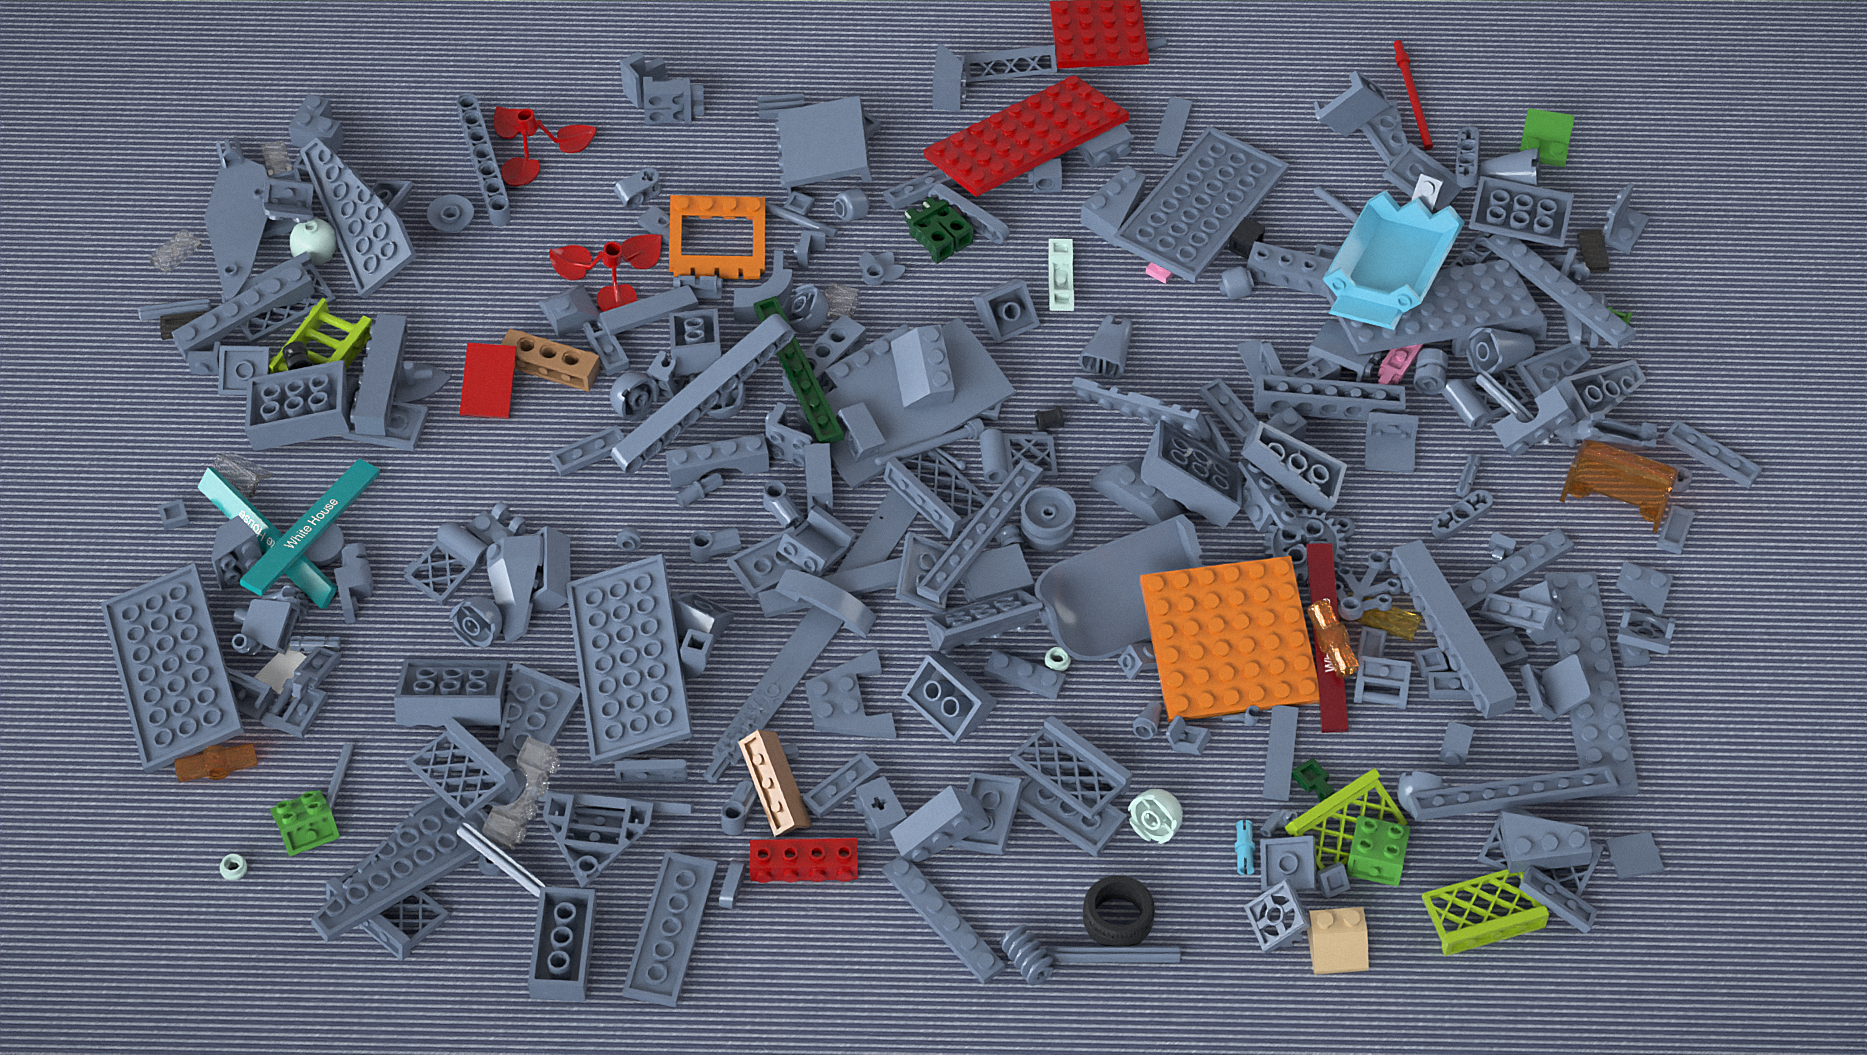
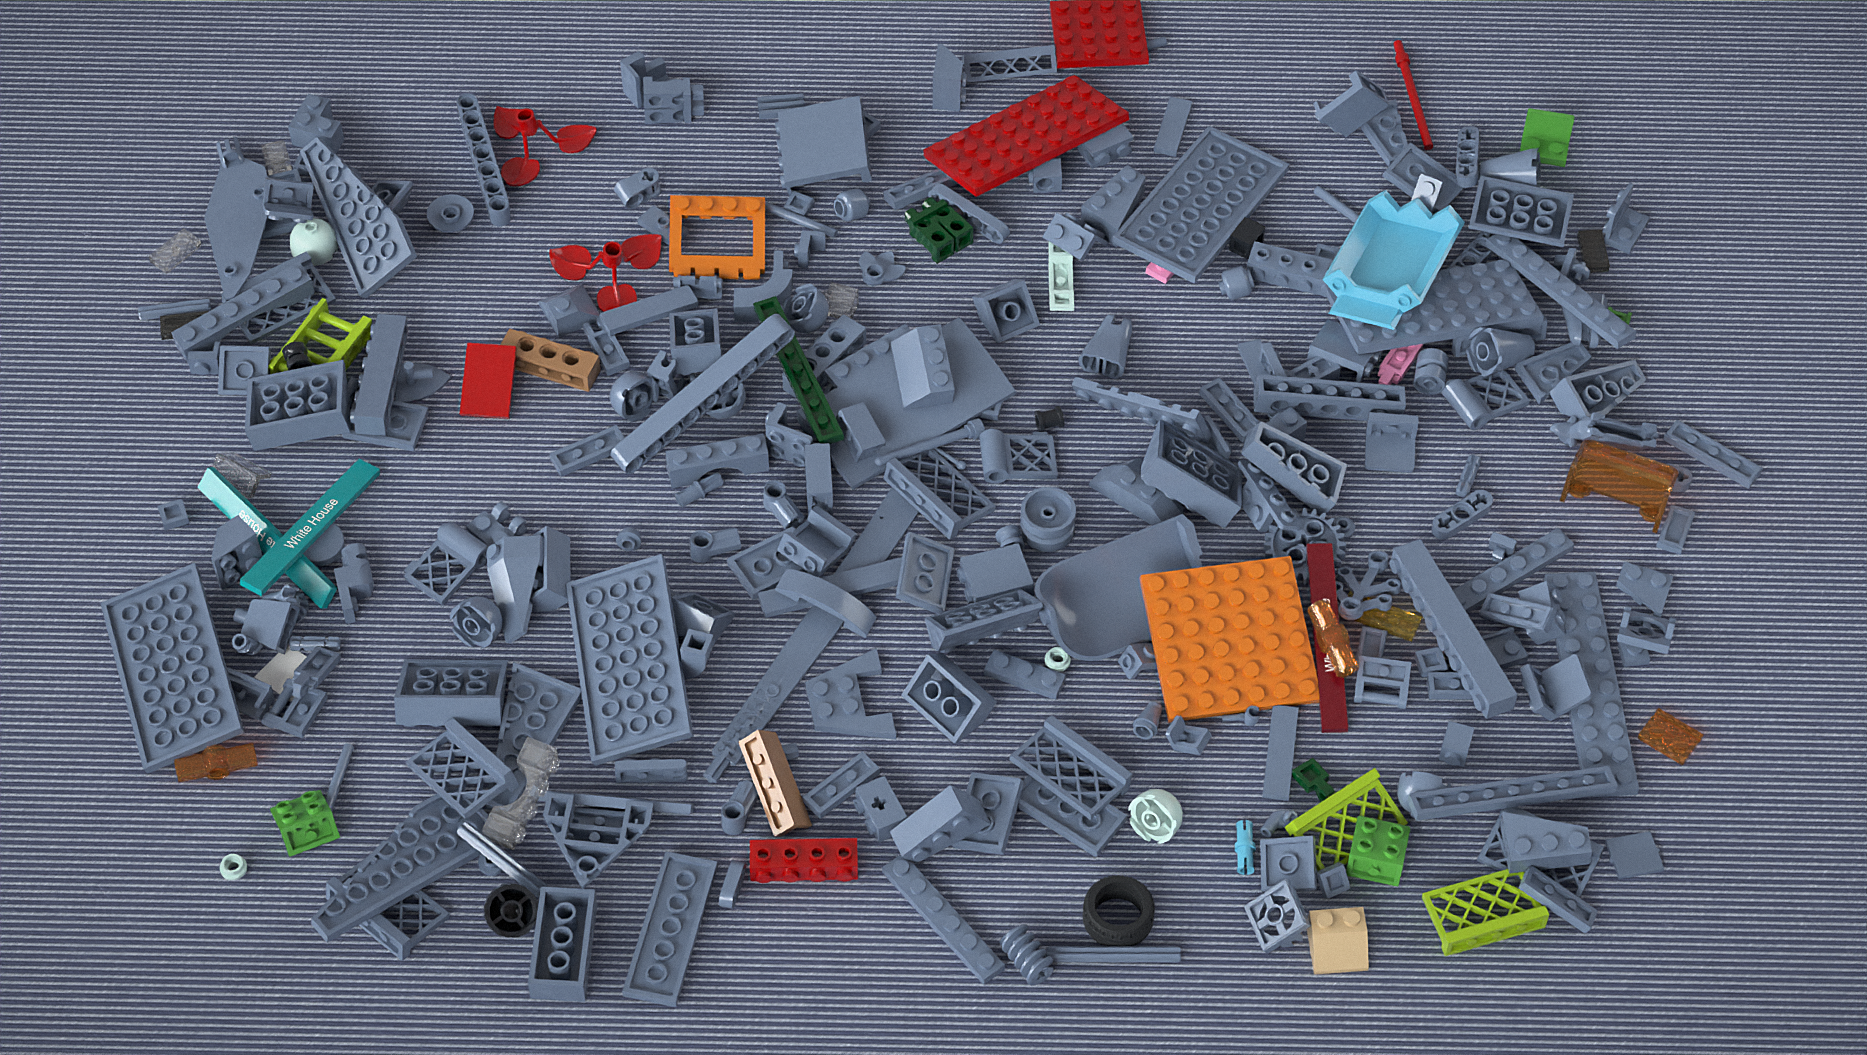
sand blue plate [917,460,1044,603] -> none
sand blue axle [1476,370,1554,445] -> none
sand blue arch [1492,386,1576,458] -> none
none -> black cylinder [484,883,538,938]
none -> sand blue bracket [1042,212,1109,261]
none -> clear orange plate [1637,708,1704,766]

